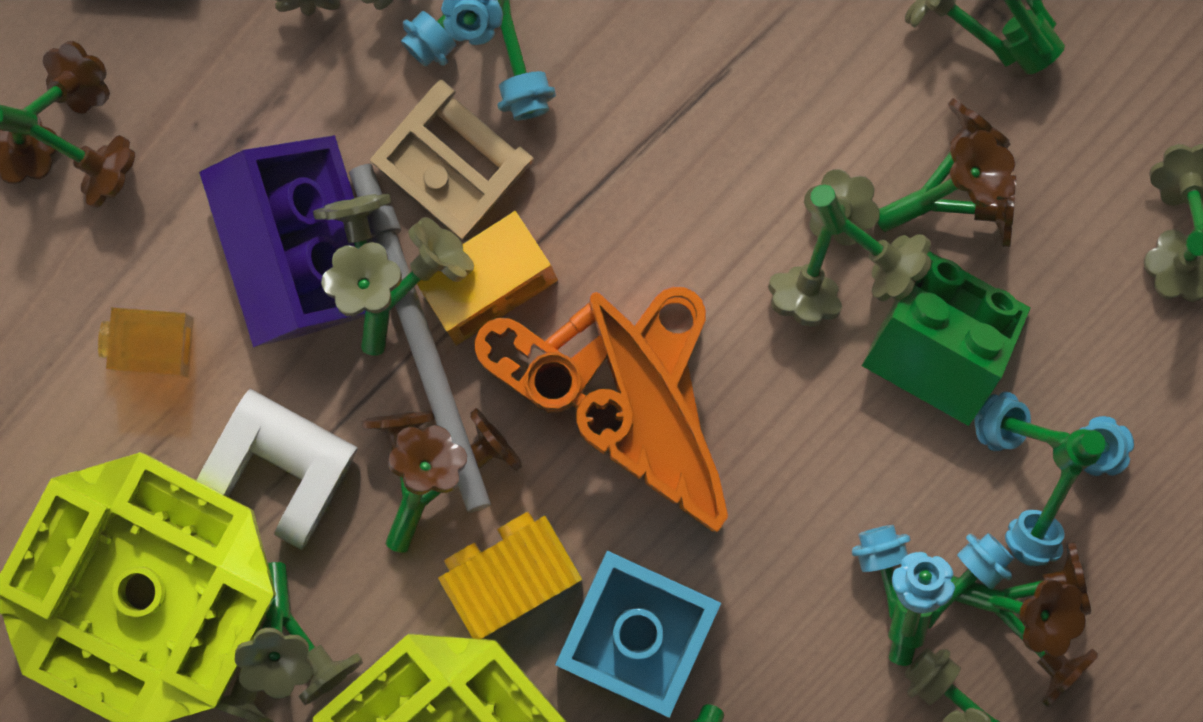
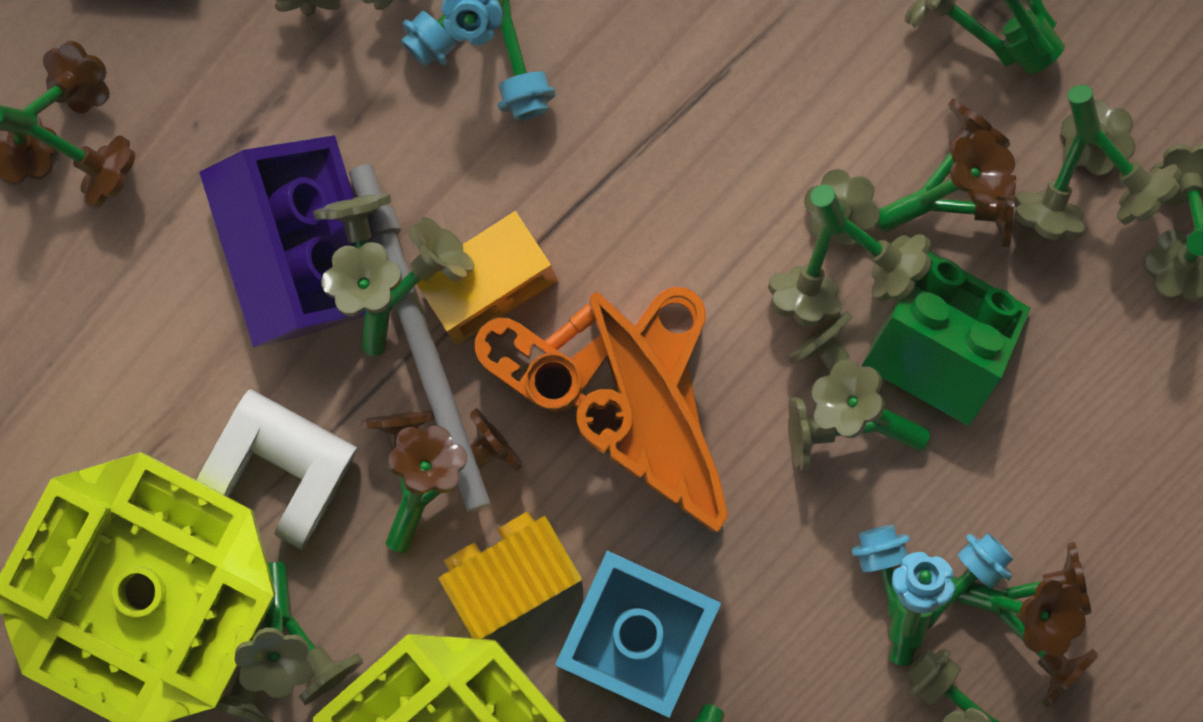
clear yellow brick [98,307,194,378] -> none
tan plate [370,79,534,241] -> none
medium azure plant [974,392,1134,566] -> none
none -> olive plant [787,311,930,471]
none -> olive plant [1014,85,1182,240]

